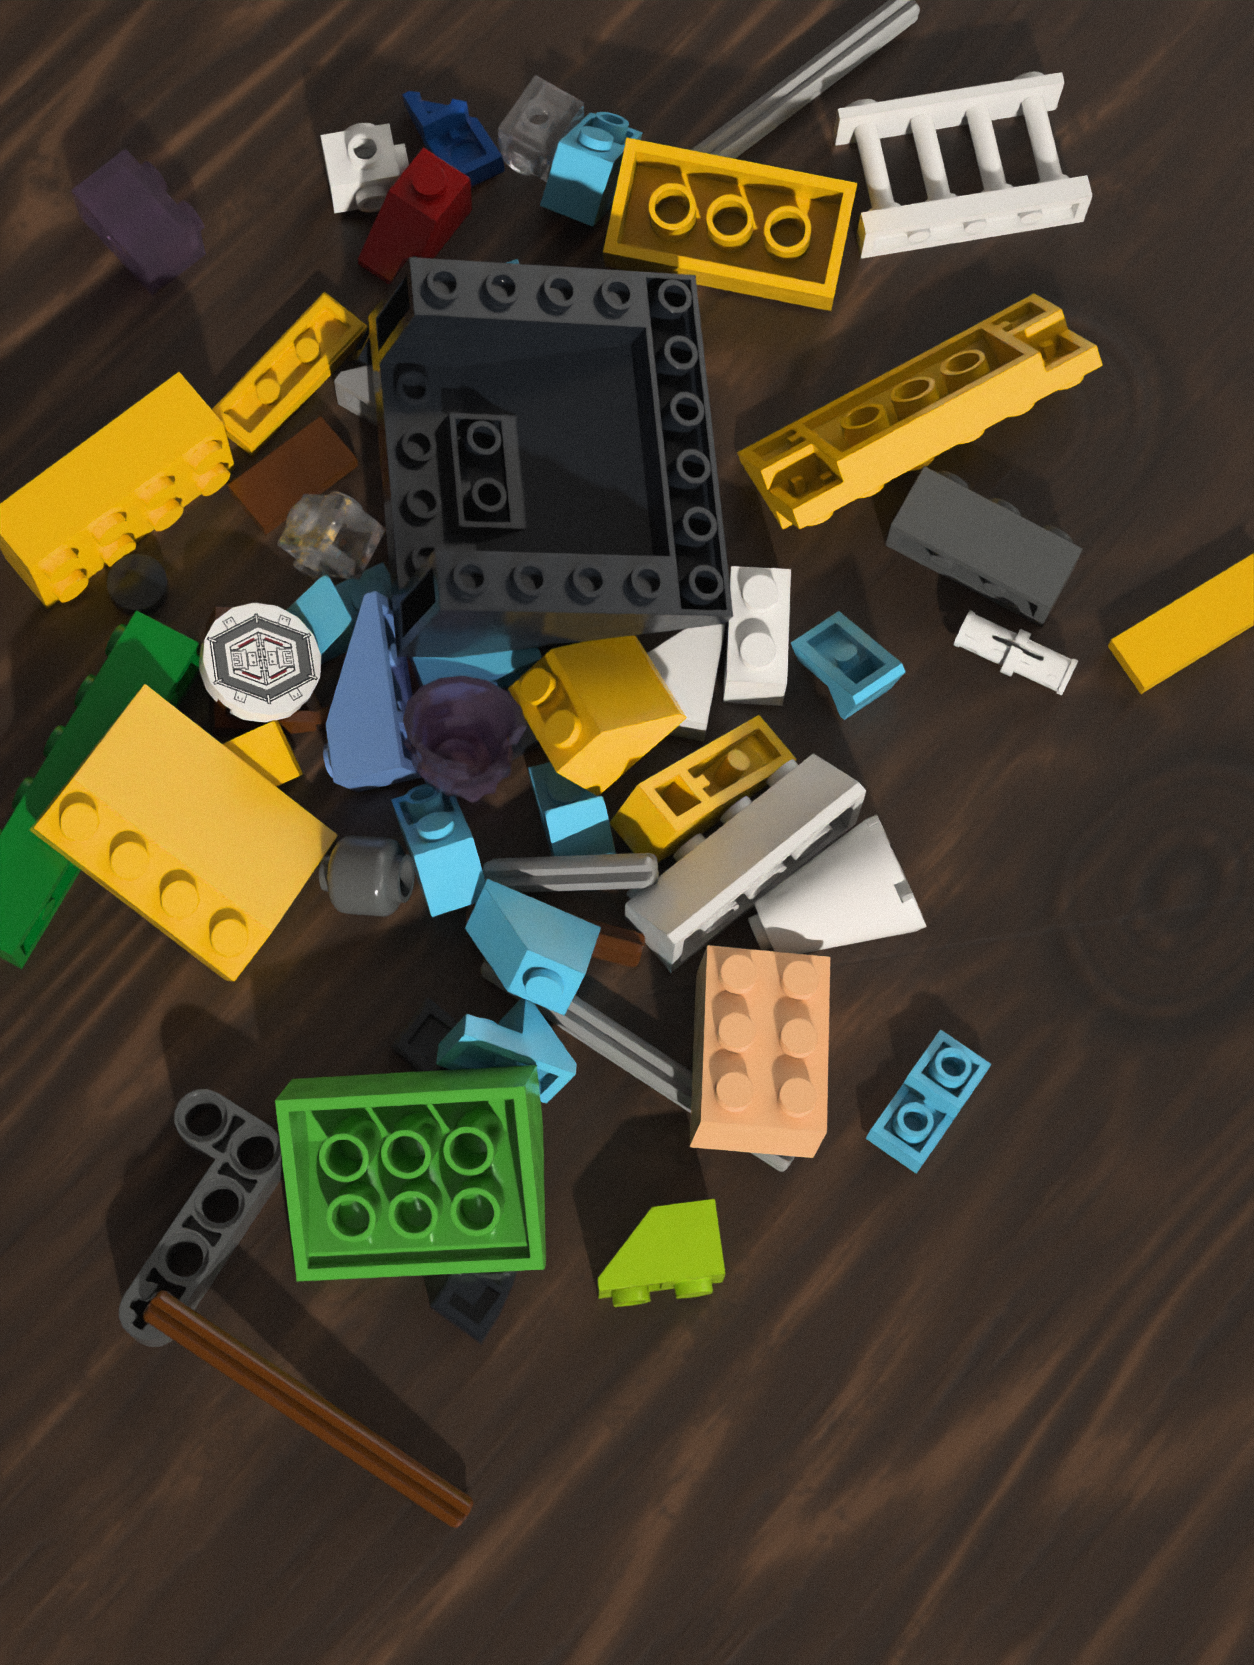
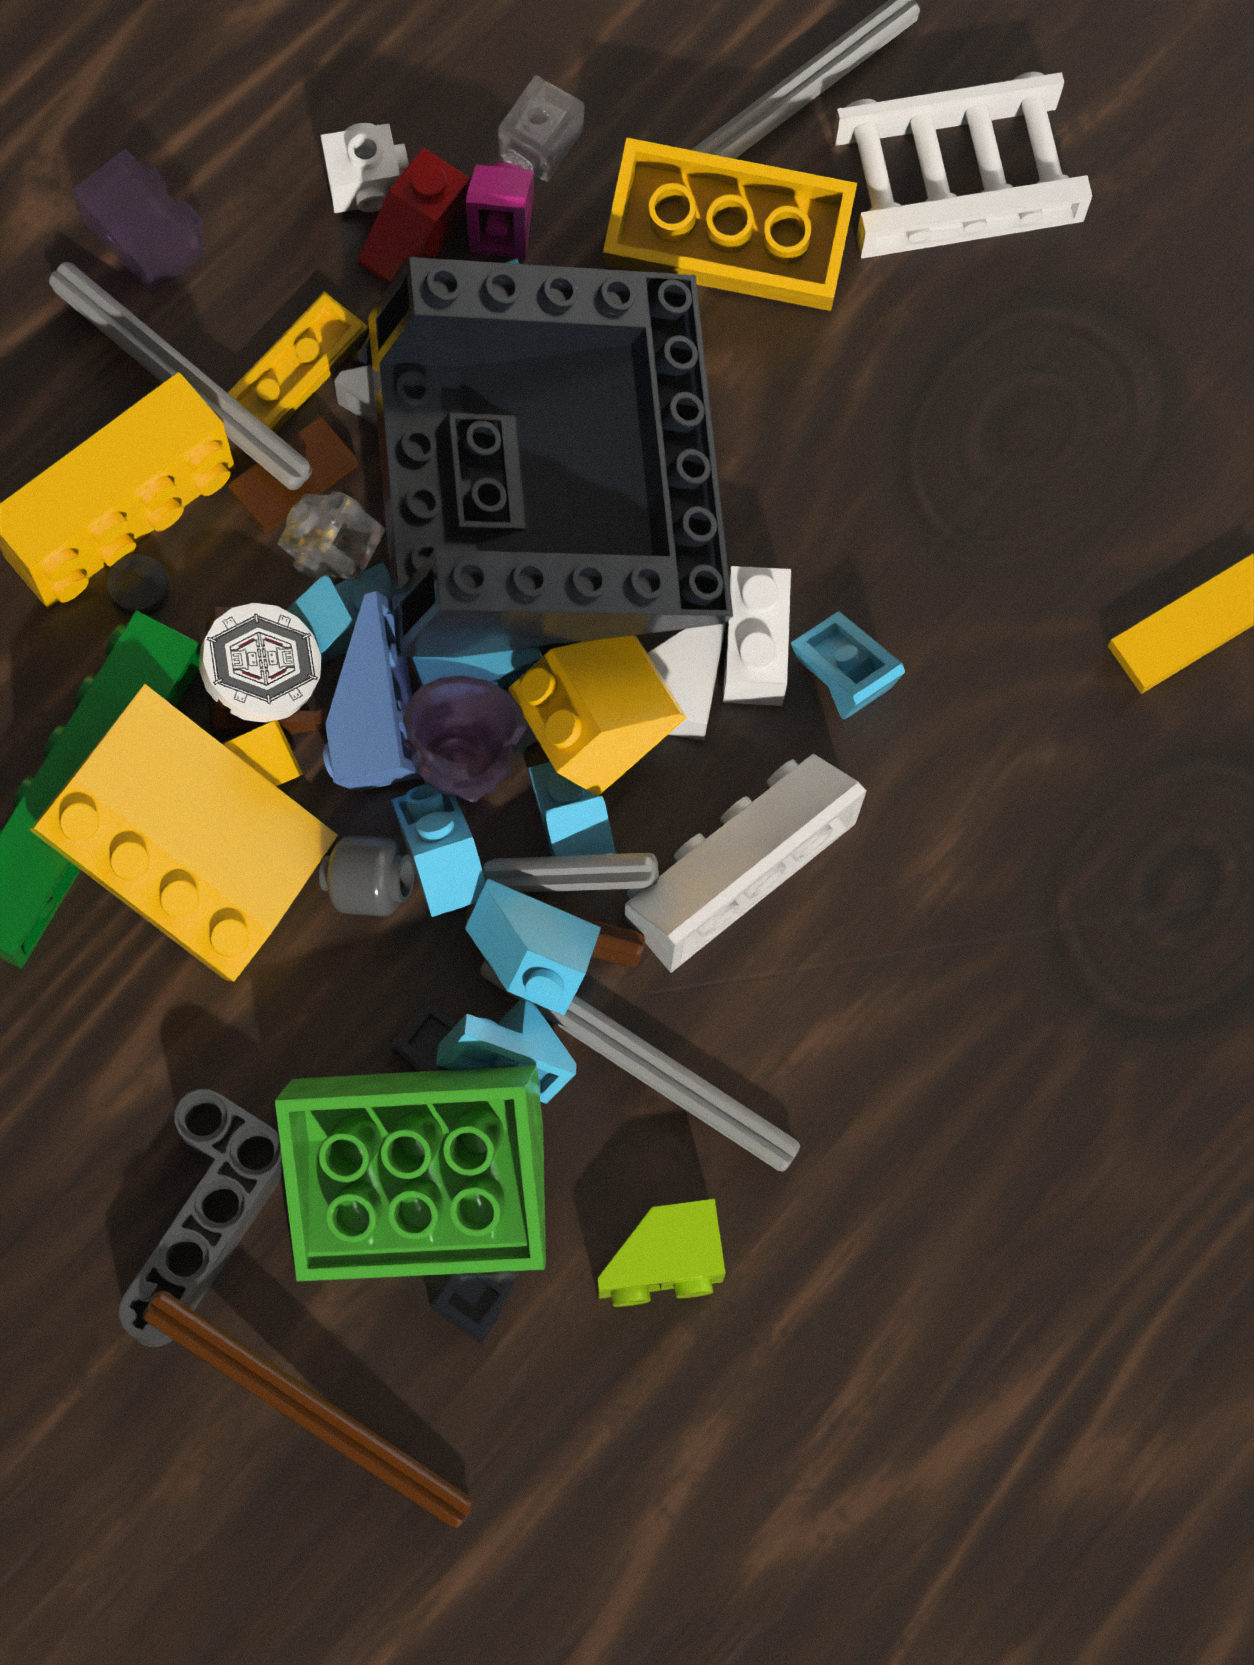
blue slope [402,91,505,187] -> none
medium azure slope [540,112,643,226] -> none
yellow slope [609,715,797,862] -> none
light nougat brick [689,945,830,1158] -> none
yellow slope [737,293,1103,529] -> none
white cone [748,814,927,954] -> none
medium azure slope [865,1029,992,1174] -> none
dark grey brick [886,466,1083,627] -> none
white pin [953,610,1078,696] -> none
none -> light grey axle [49,262,313,490]
none -> dark pink slope [466,162,534,259]

